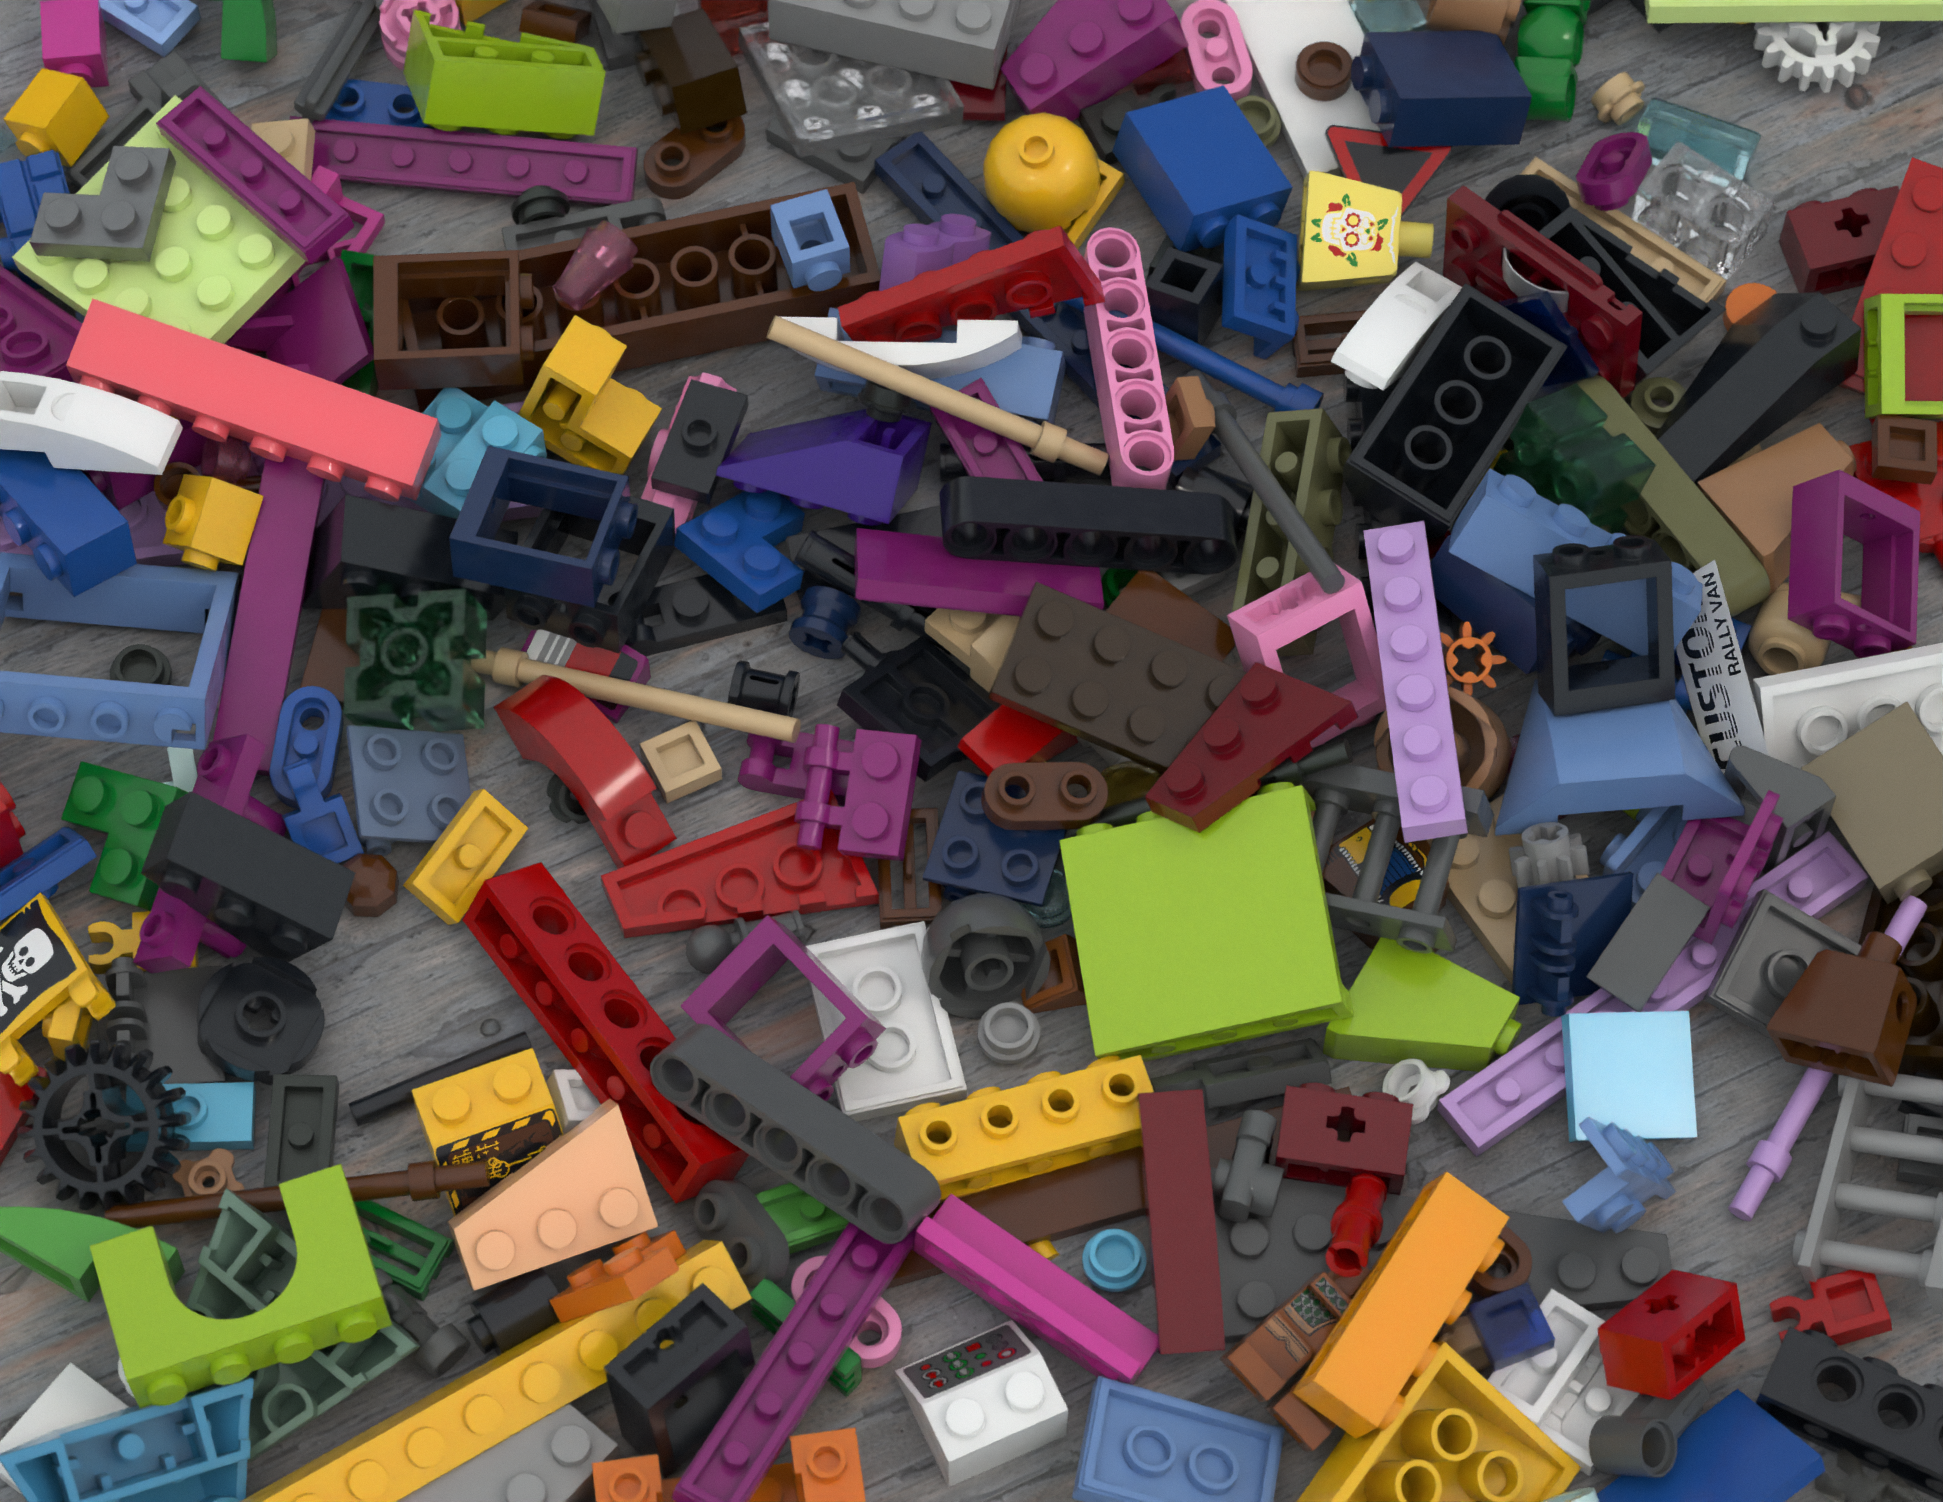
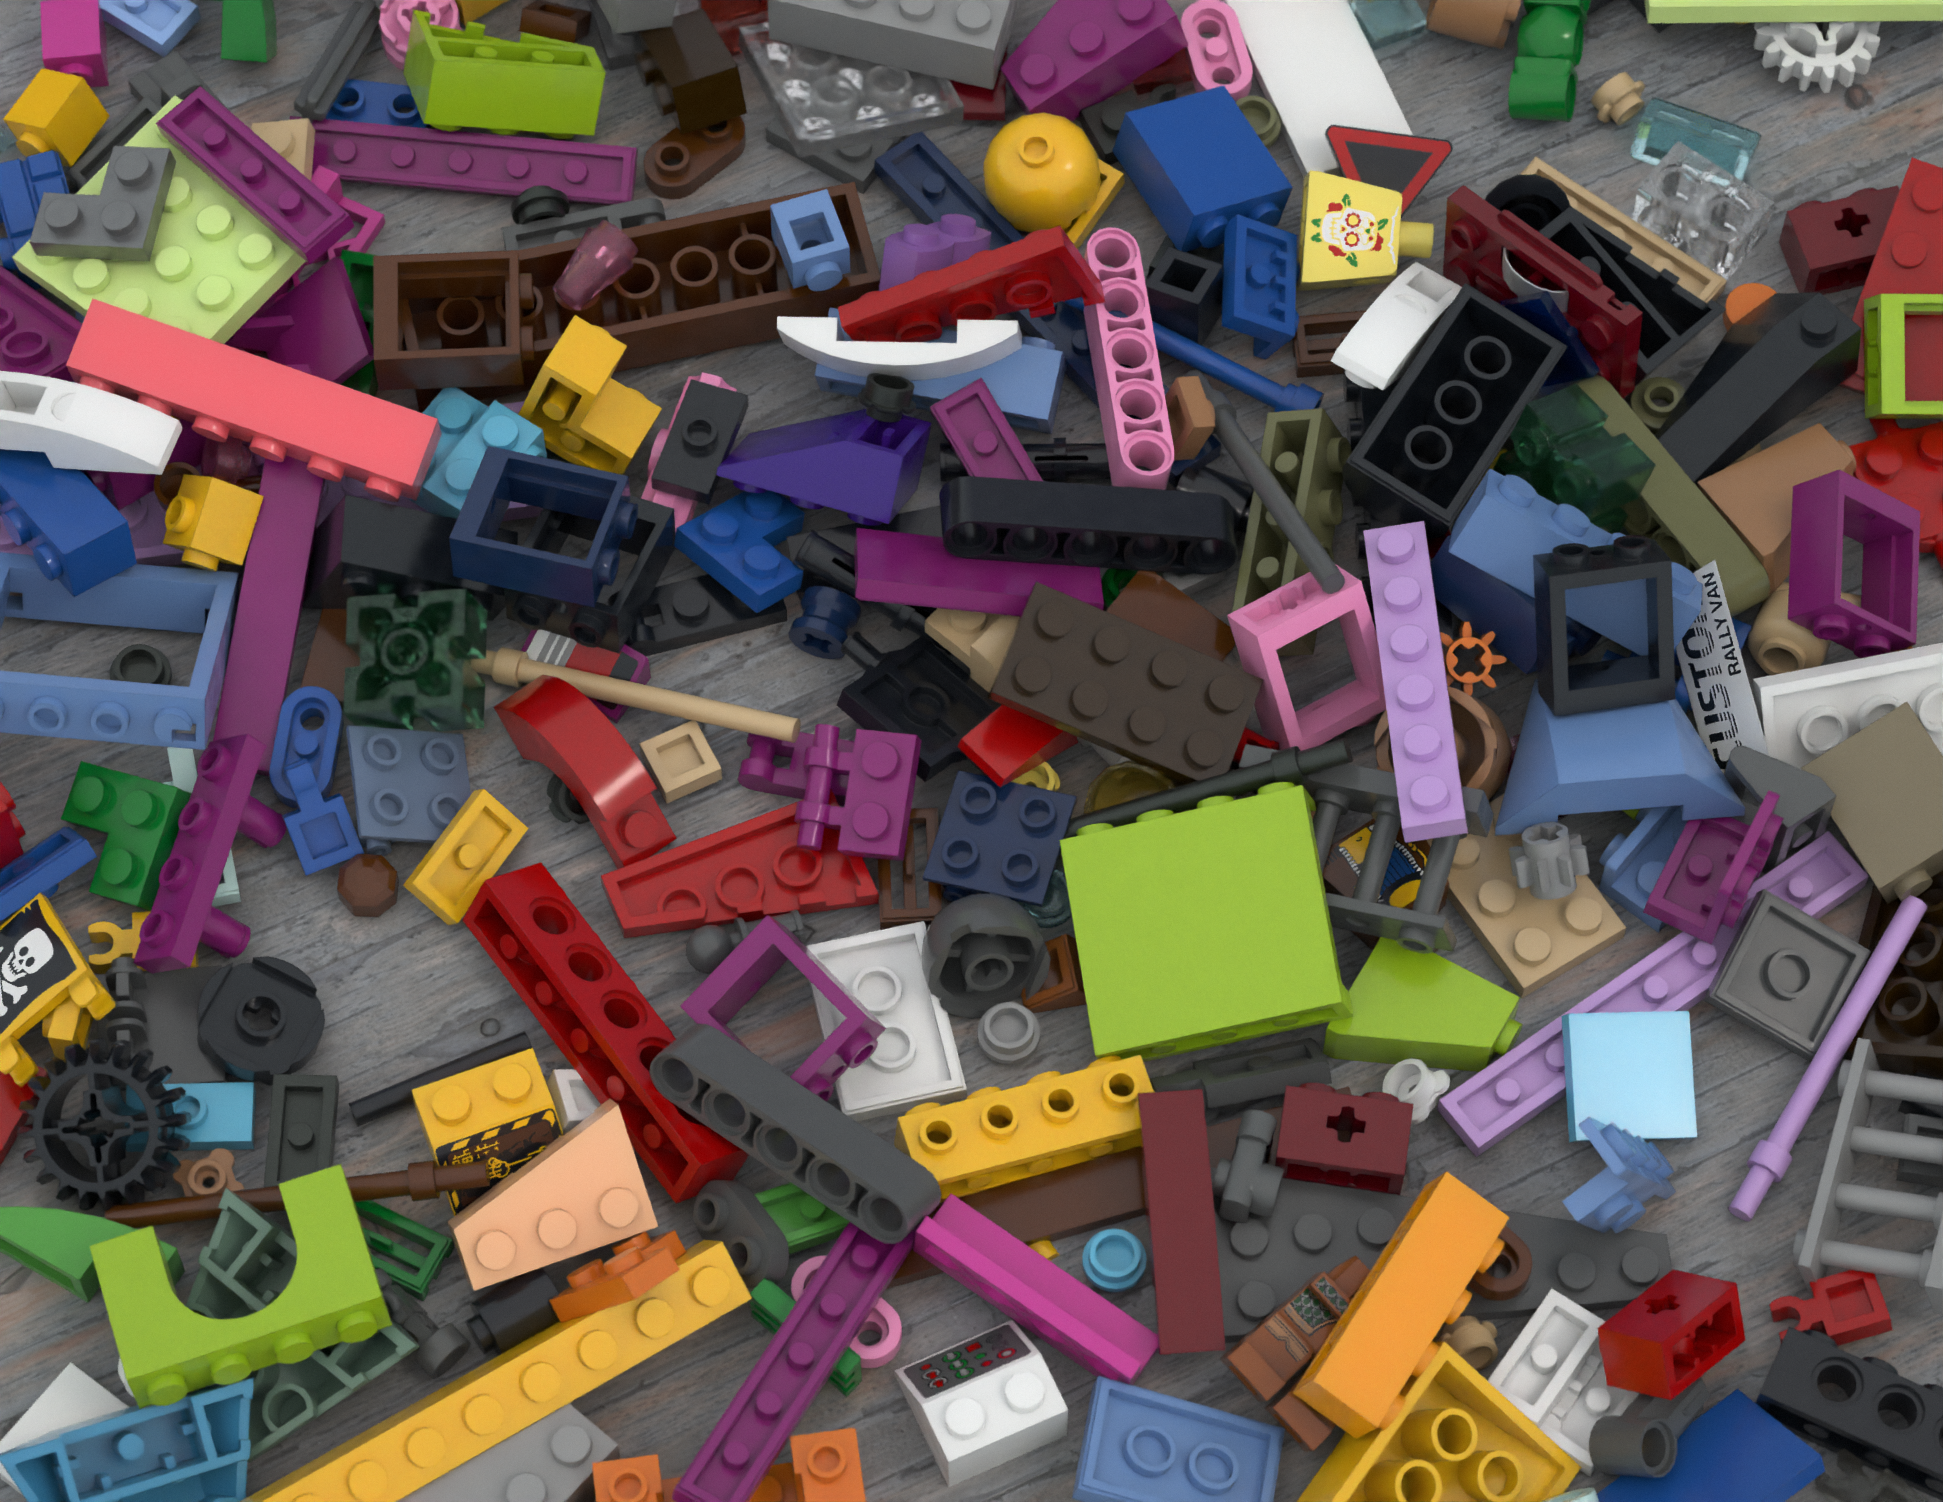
black wedge [141,791,356,962] -> none
black window [604,1283,756,1479] -> none
black bush [728,660,800,717] -> none
tan bar [766,315,1109,476] -> none
reddish brown plate [981,762,1108,830] -> none
dark red wing [1145,662,1358,833] -> none
reddish brown tile [1295,41,1353,101] -> none
red pin [1326,1173,1388,1277] -> none
dark blue brick [1351,31,1532,147] -> none
clear blue plate [1467,1282,1555,1372] -> none
dark blue hinge [1512,872,1633,1017] -> none
magenta plate [1576,132,1653,211] -> none
dark grey tile [1587,873,1710,1012] -> none
reddish brown torso [1766,932,1917,1087] -> none
reddish brown plate [1872,414,1937,485] -> none

